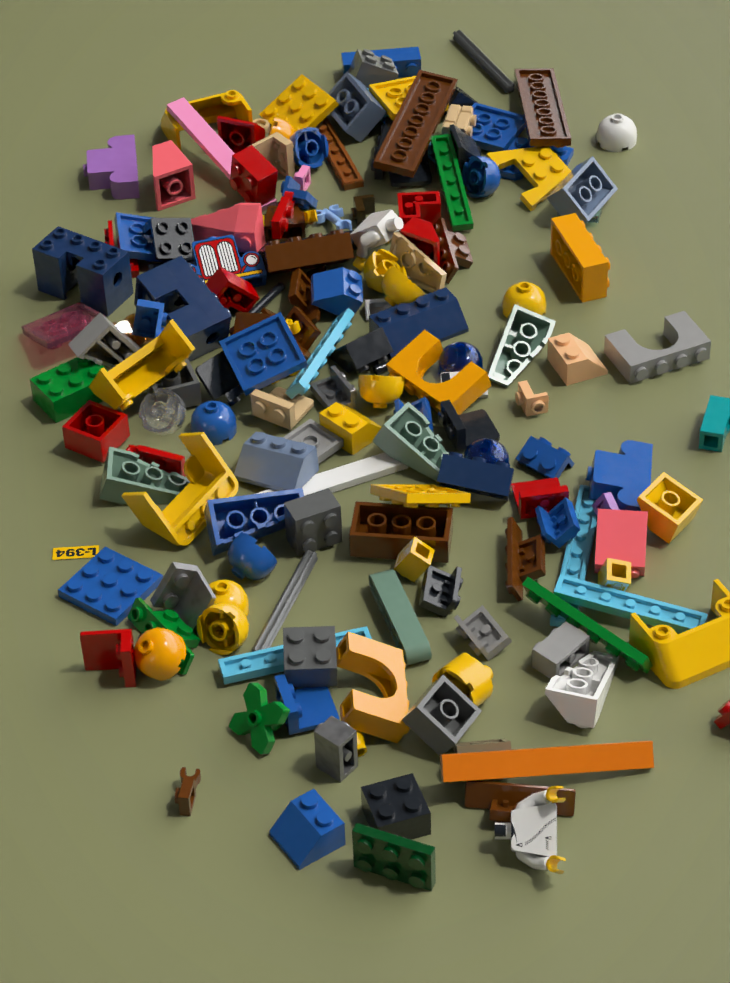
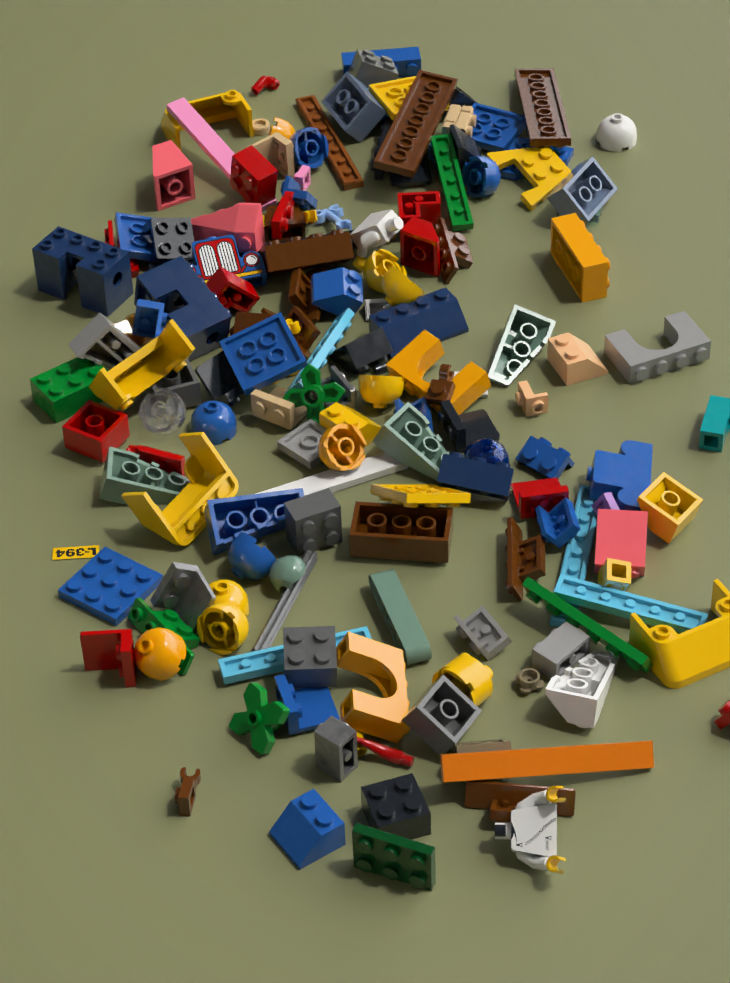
clear pink plate [21,302,106,350] -> none
medium lavender brick [83,134,140,200] -> none
red slope [217,116,266,154] -> none
sand blue slope [234,432,319,491] -> none
black bar [248,282,285,313] -> none
yellow plate [259,74,339,131] -> none
dark brown bracket [351,194,375,227] -> none
tan wing [390,231,447,292] -> none
yellow brick [394,537,435,582] -> none
black bracket [419,565,463,617] -> none
clear blue cylinder [438,342,483,375] -> none
dark grey axle [453,30,515,93] -> none
yellow cylinder [502,282,546,318] -> none
none -> red arm [251,75,280,95]
none -> sand green hair [269,555,306,593]
none -> green plant [282,363,346,424]
none -> light orange cylinder [318,423,366,471]
none -> red animal [357,737,414,767]
none -> reddish brown plate [425,364,456,405]
none -> dark tan plate [514,668,545,694]

